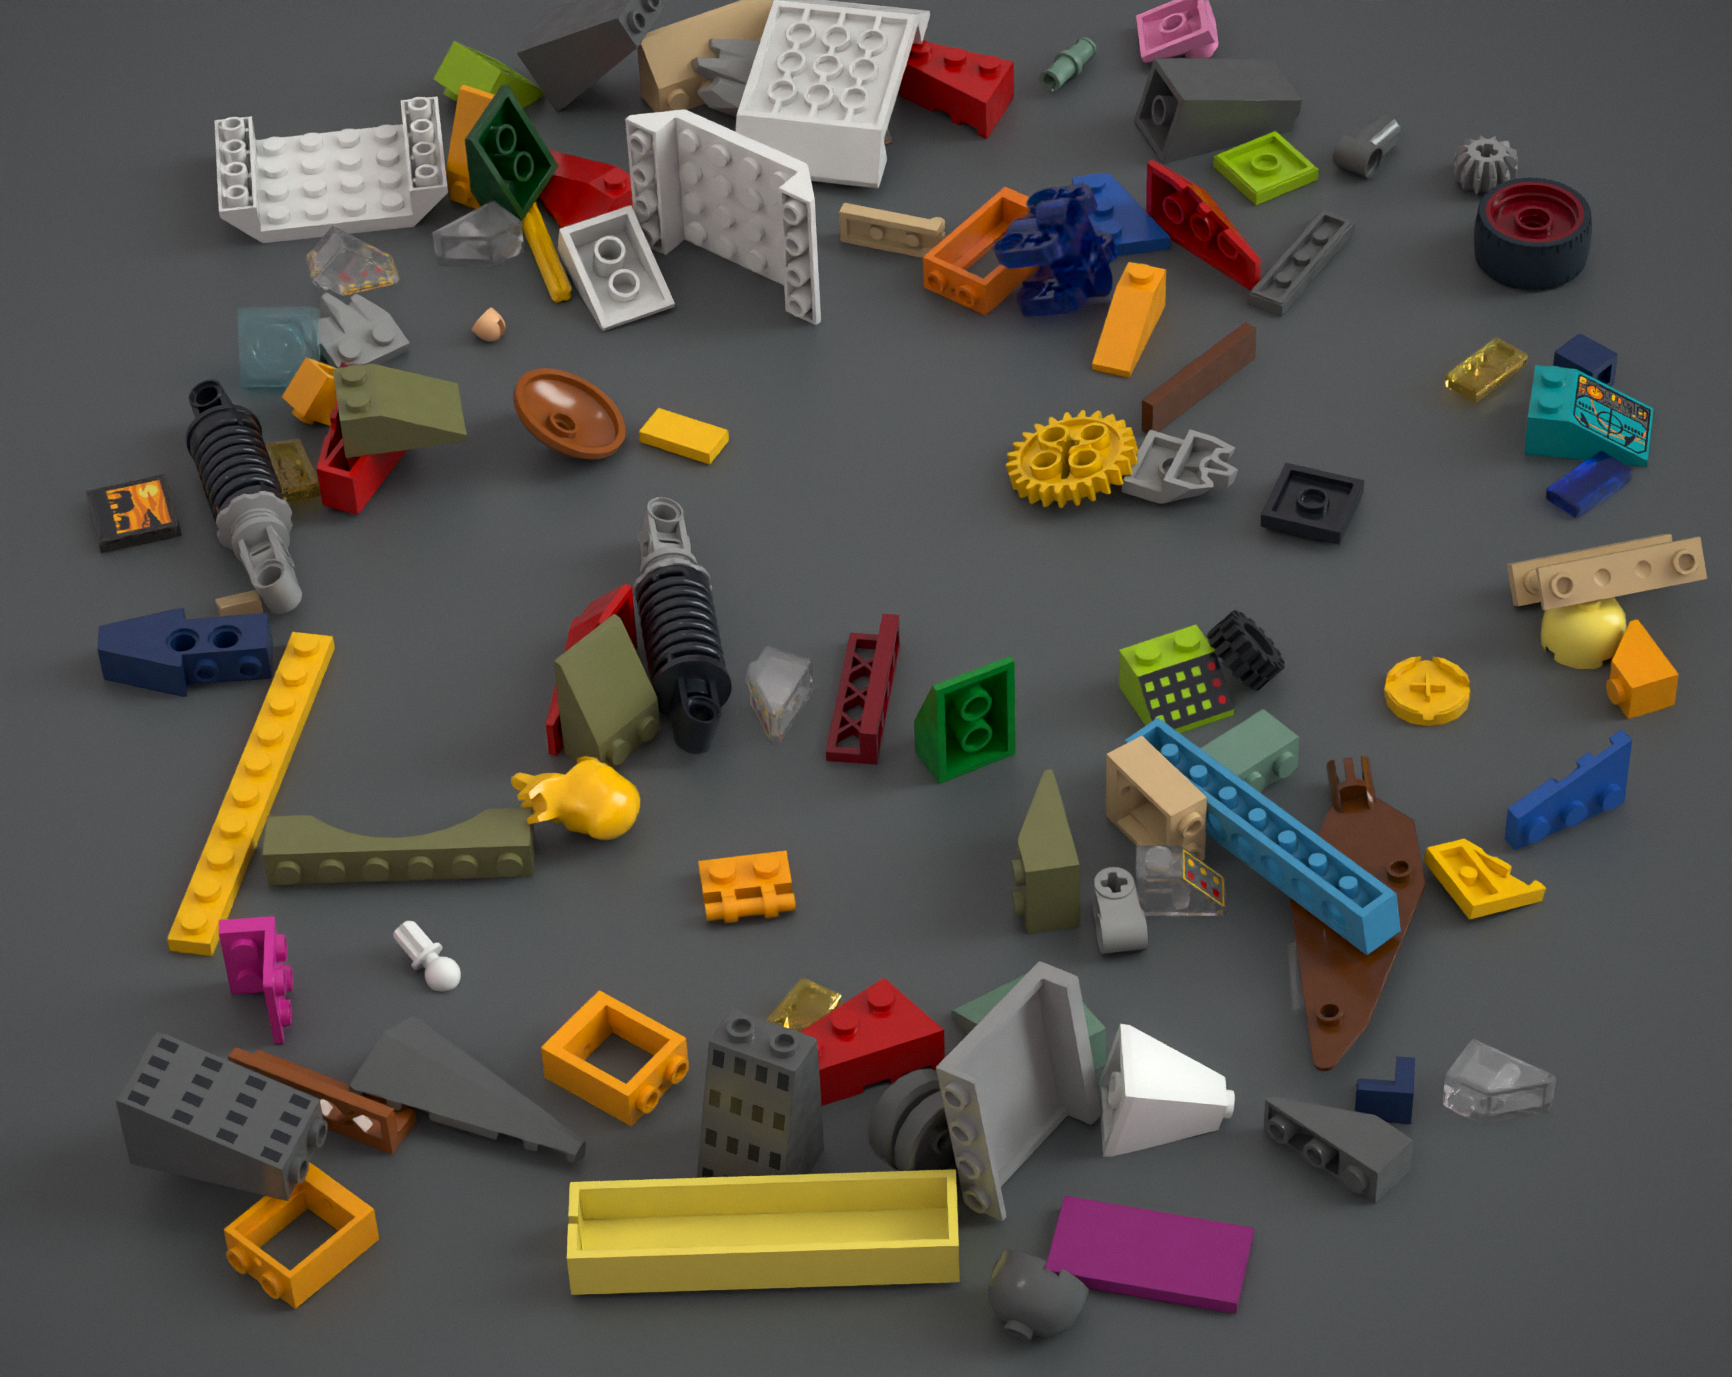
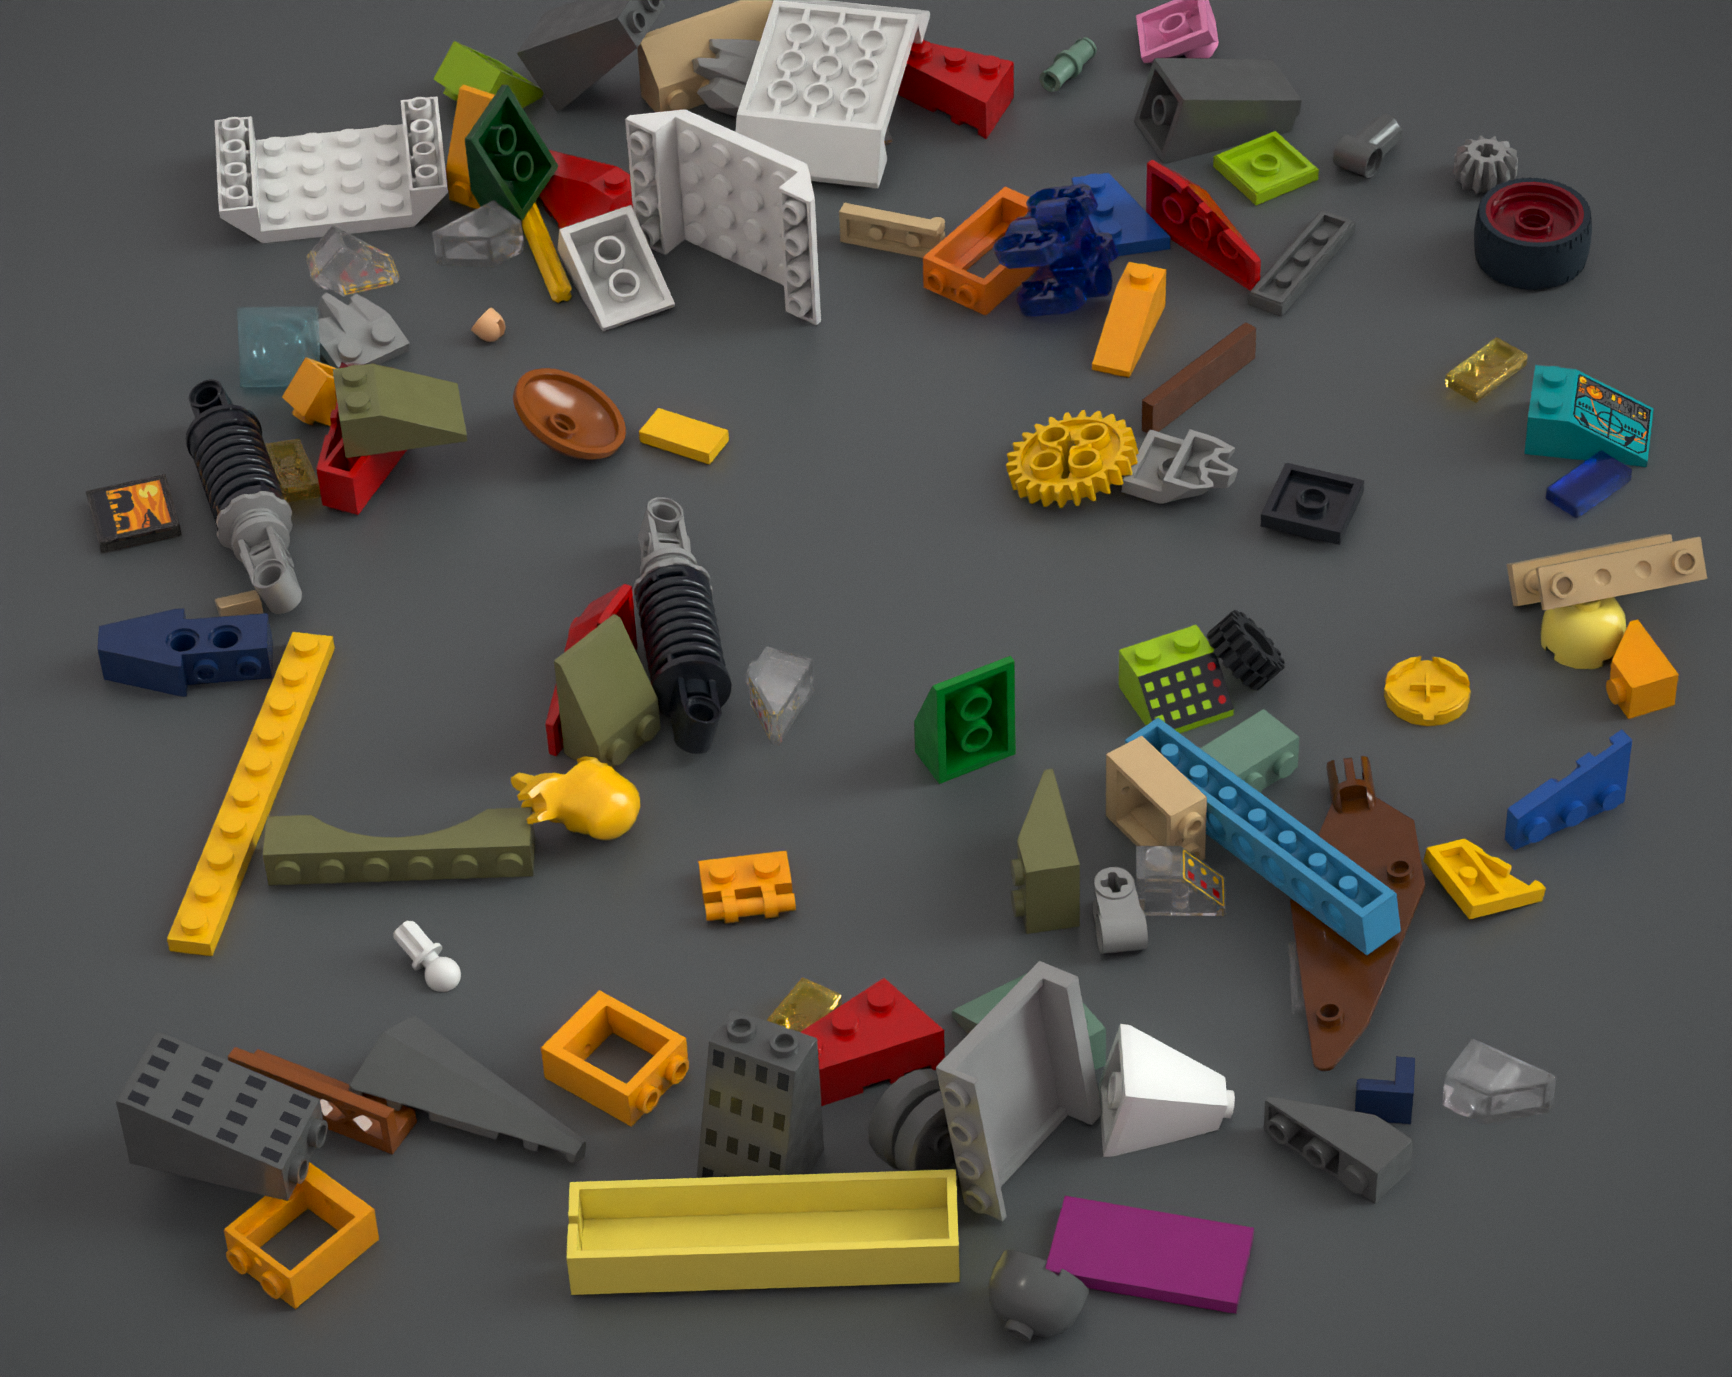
dark pink bracket [219,916,293,1044] -> none
dark red fence [826,614,900,765] -> none
dark blue panel [1553,334,1618,387] -> none

